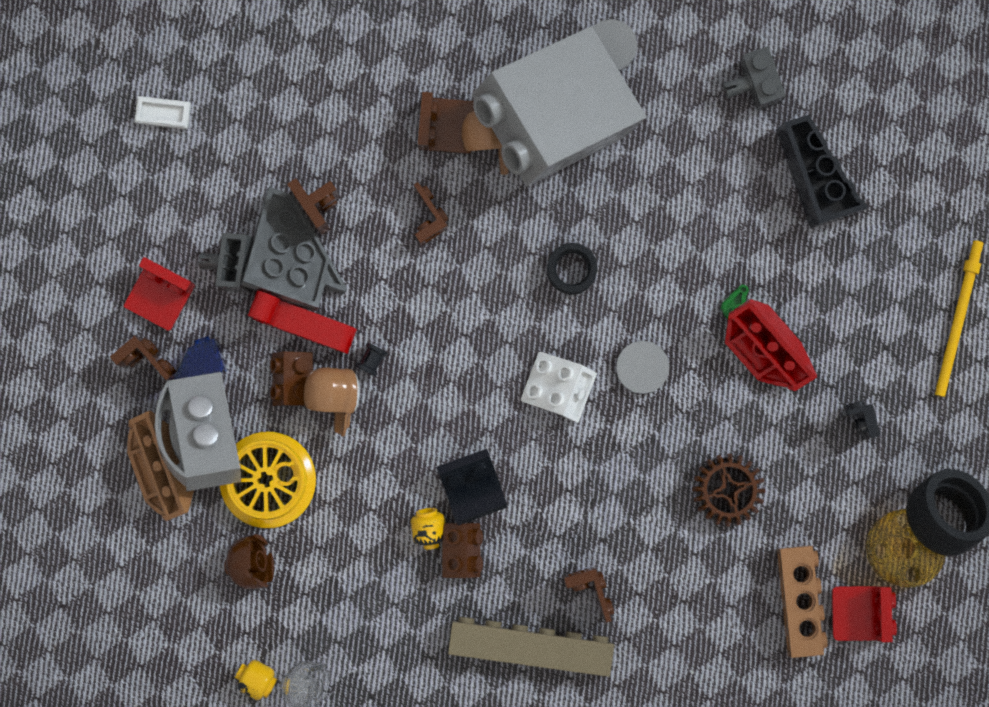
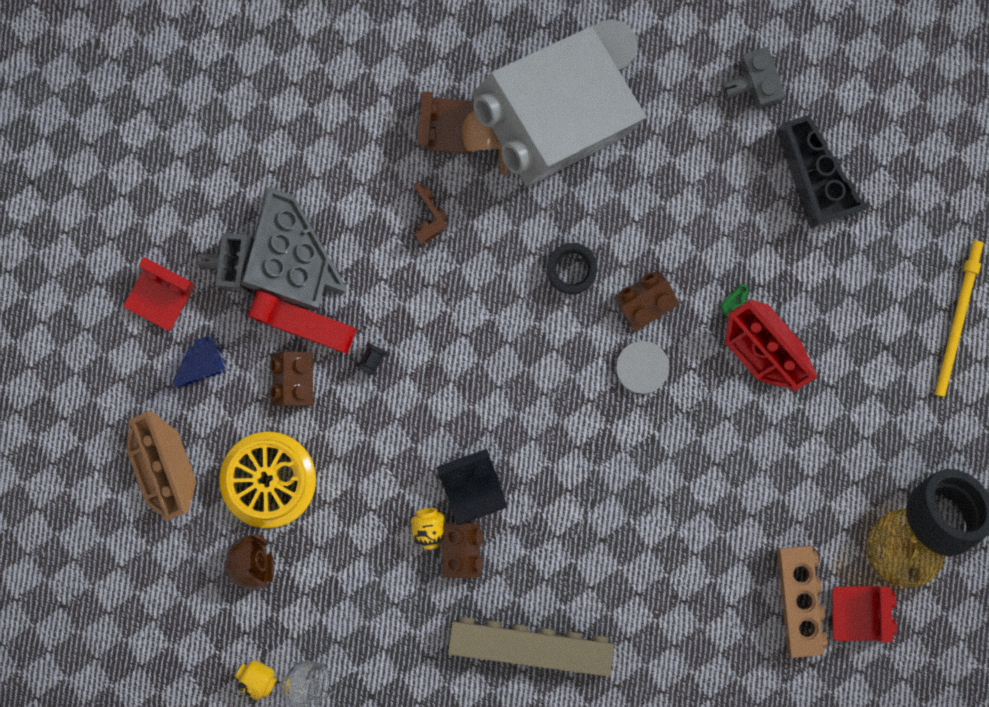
reddish brown bracket [110,336,177,381] -> none
white tile [134,96,191,130] -> none
light grey piece [155,372,241,491] -> none
reddish brown bracket [287,178,341,235] -> none
medium nougat piece [303,367,359,437] -> none
white bracket [521,352,597,423] -> none
reddish brown bracket [562,567,615,623] -> none
reddish brown gear [692,454,765,526] -> none
black bracket [840,400,881,440] -> none
none -> reddish brown bracket [613,271,680,332]

